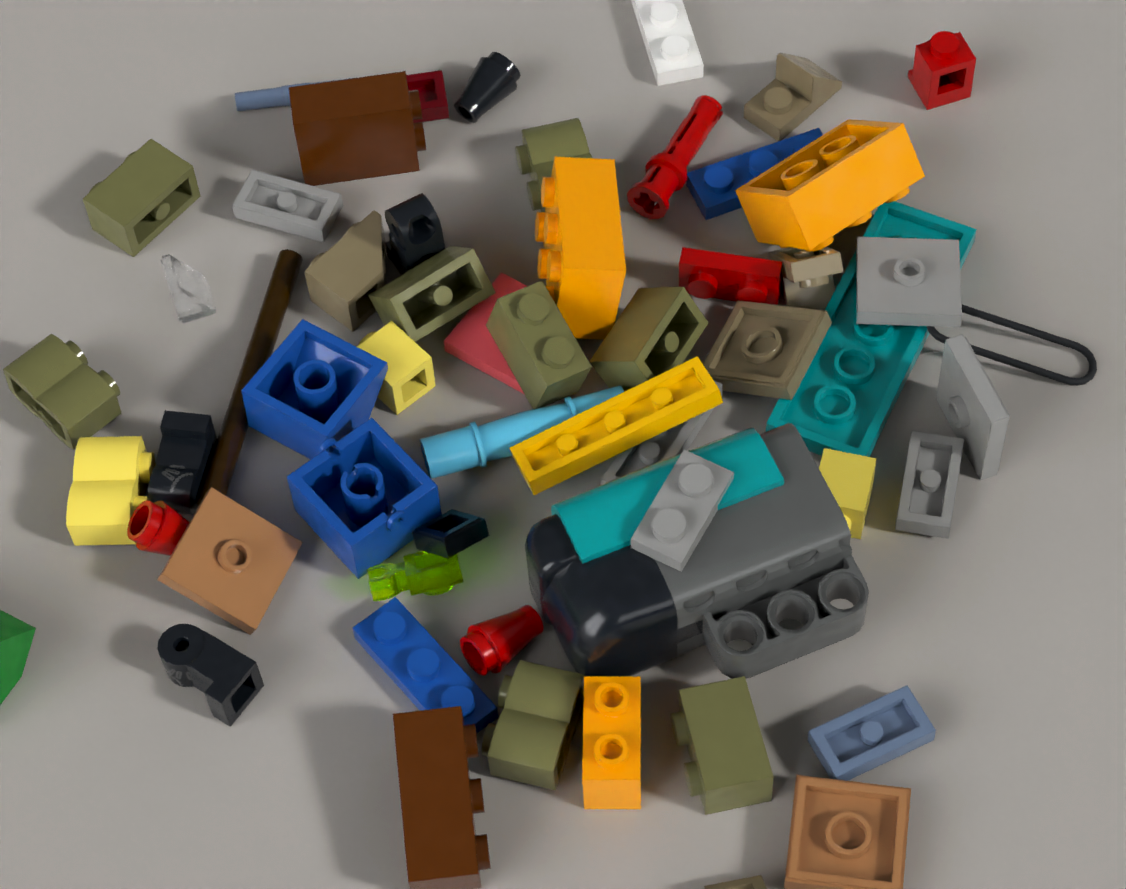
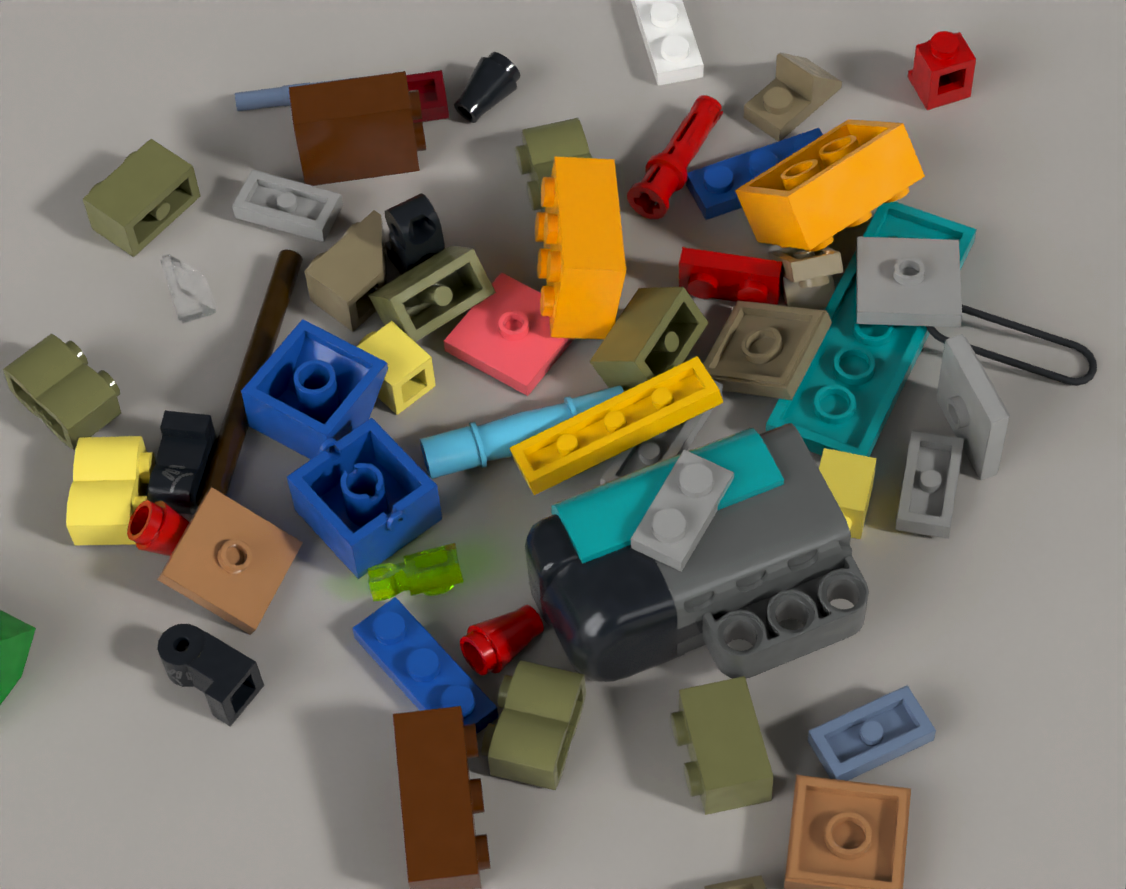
black tile [412,509,490,558] -> none
olive brick [486,280,592,409] -> none
light orange brick [582,676,641,809] -> none

